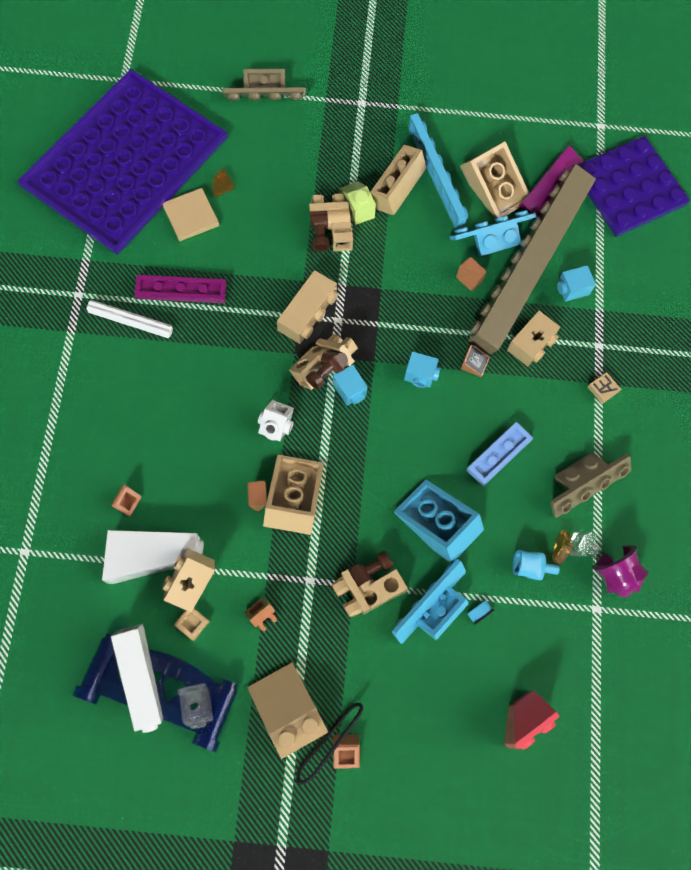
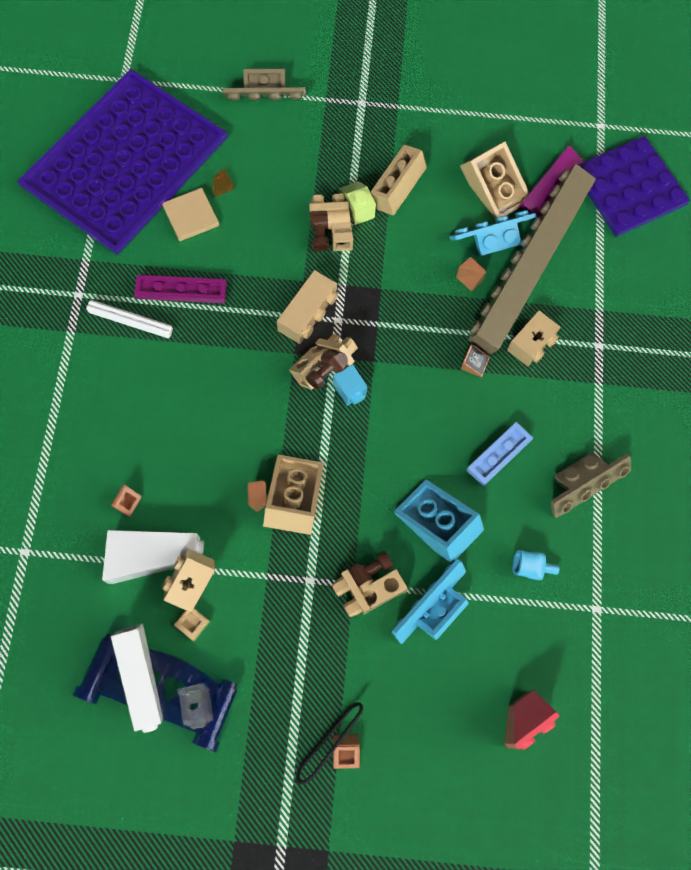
nougat tile [244,597,277,631] -> none
tan slope [247,663,328,759] -> none
white brick [258,400,294,441] -> none
medium azure brick [404,352,441,388] -> none
medium azure plate [408,113,468,230] -> none
medium azure piece [467,600,494,625] -> none
clear orange tile [552,530,573,565] -> none
medium azure brick [557,265,596,302] -> none
clear tile [565,531,599,557] -> none
tan tile [588,372,622,404] -> none
magenta helmet [592,545,649,598] -> none

